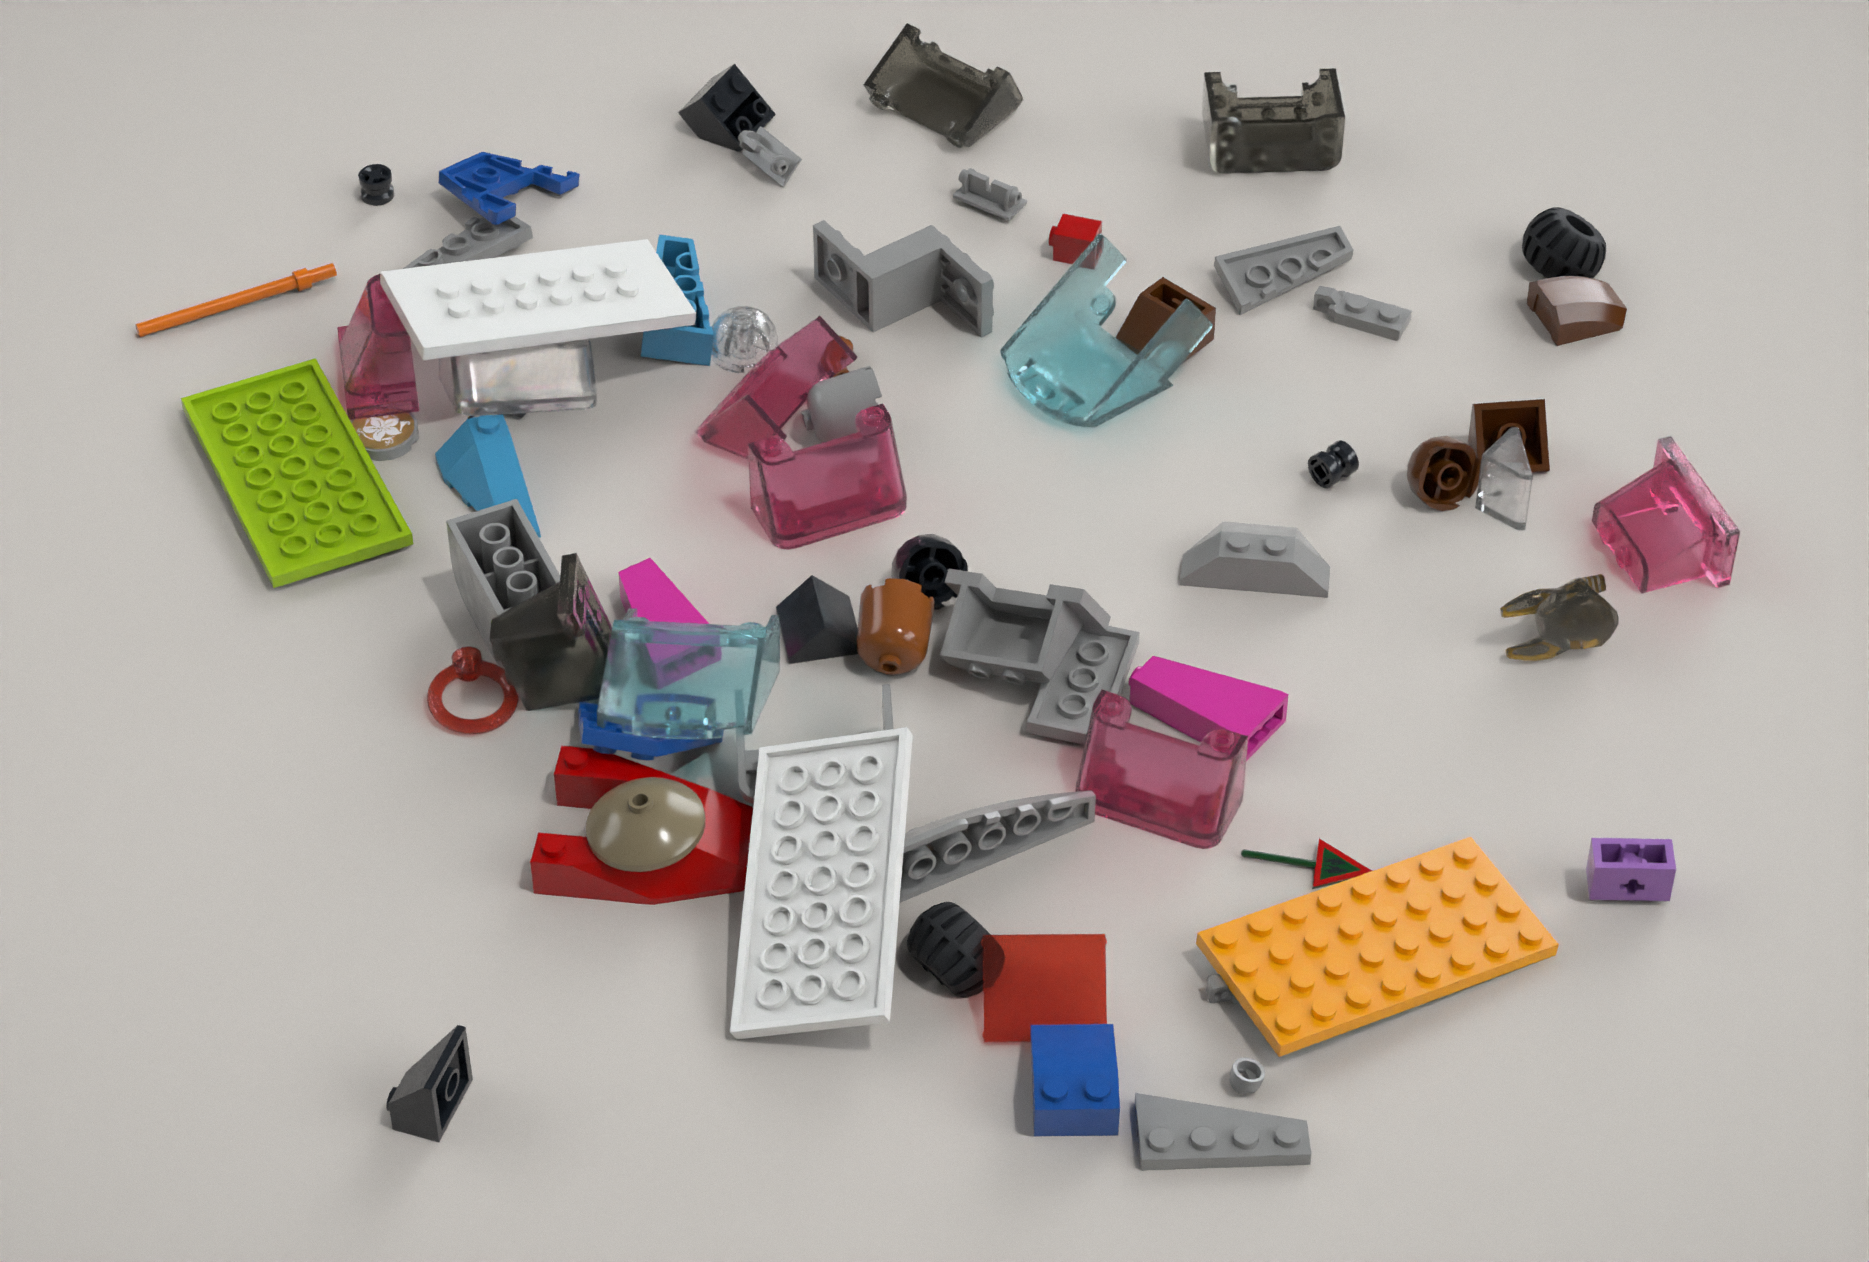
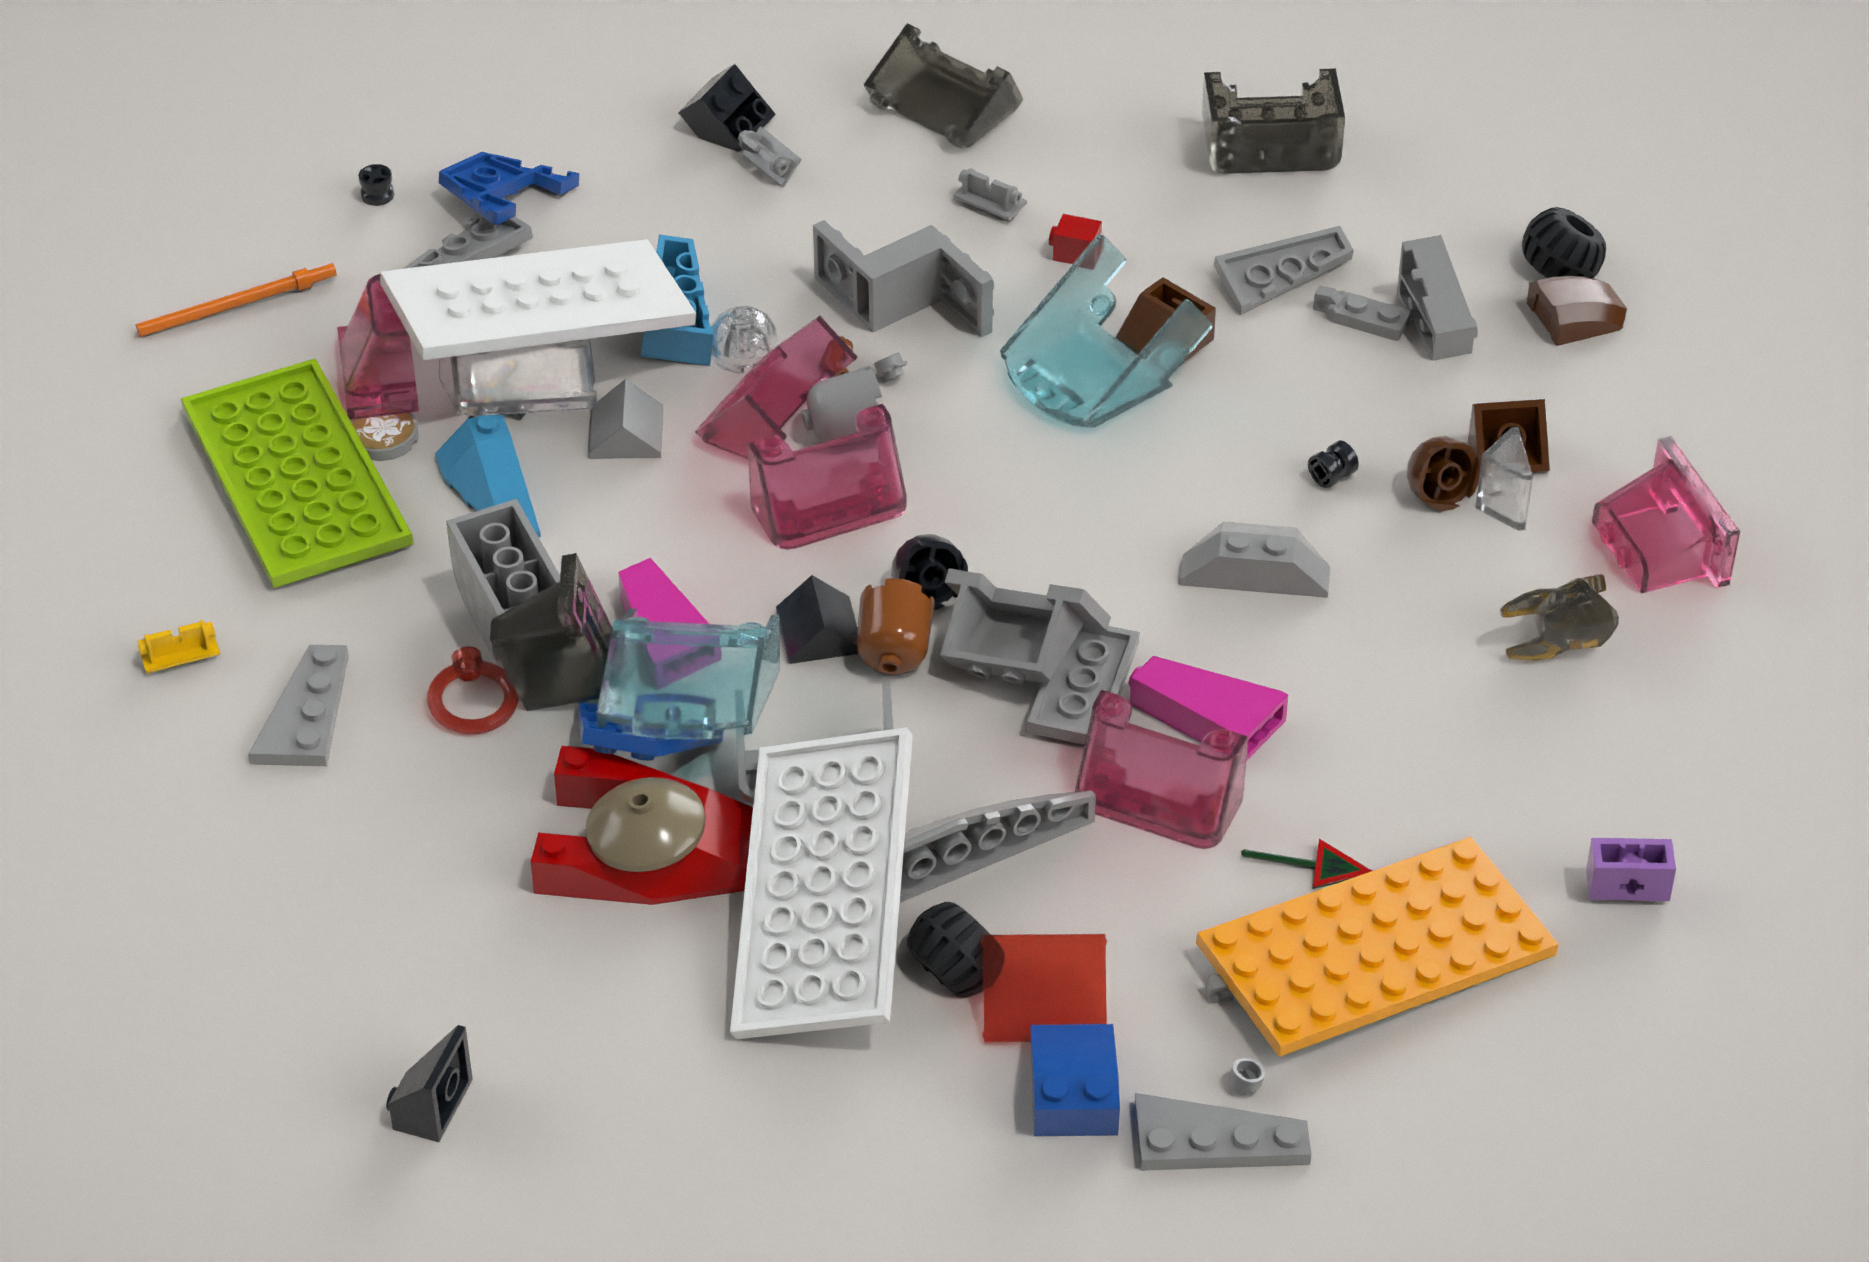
none -> yellow hinge [137,620,220,674]
none -> light grey wing [248,645,349,766]
none -> light grey slope [589,379,663,459]
none -> light grey plate [874,352,907,382]
none -> light grey wedge [1397,235,1478,360]

